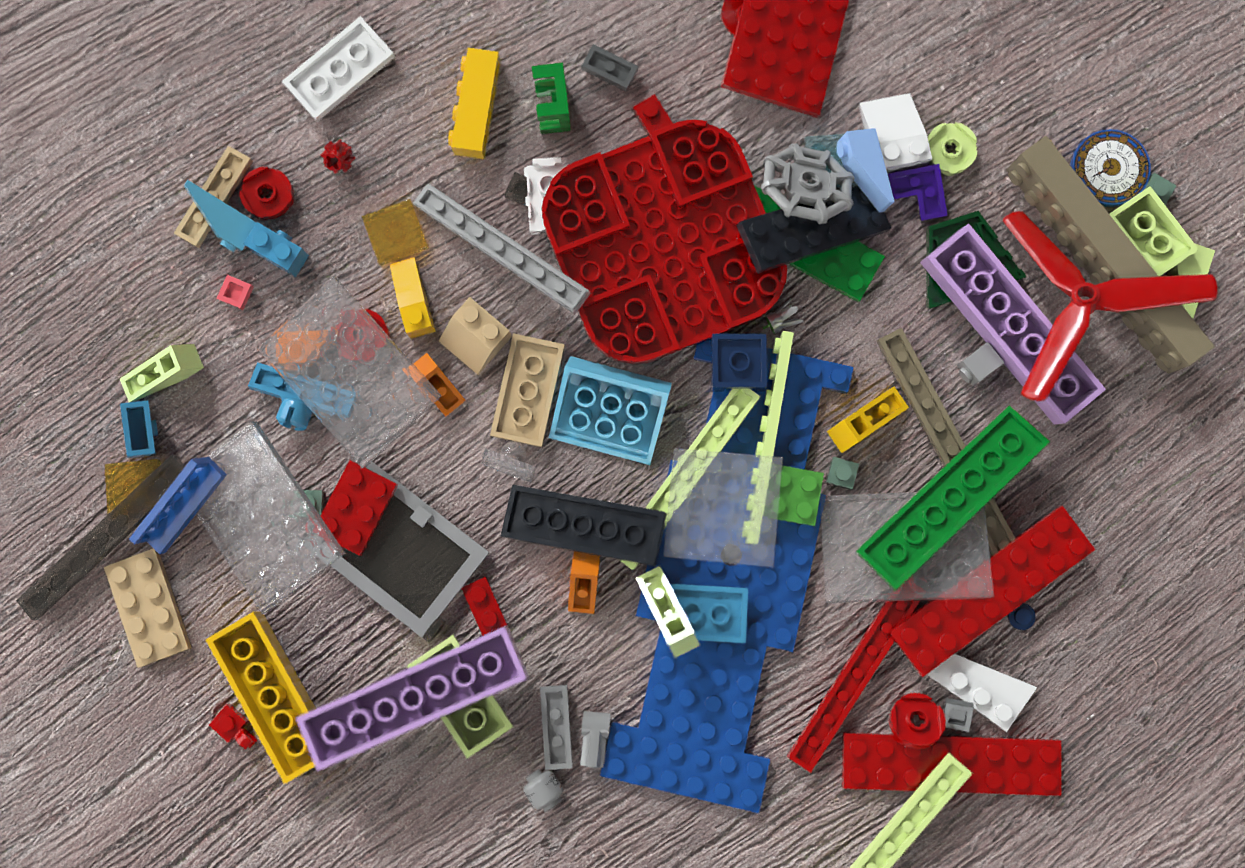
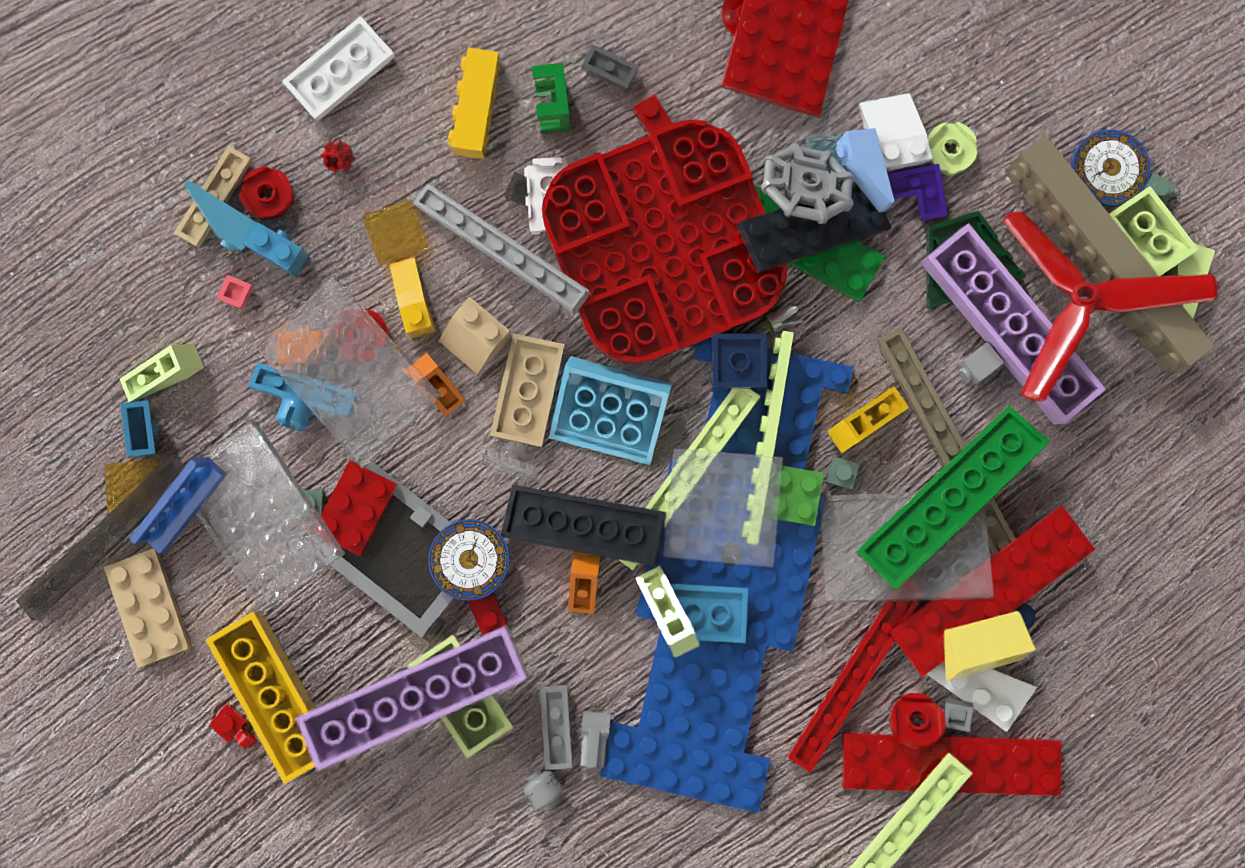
none -> tile [428,519,510,601]
none -> light yellow slope [944,611,1036,681]

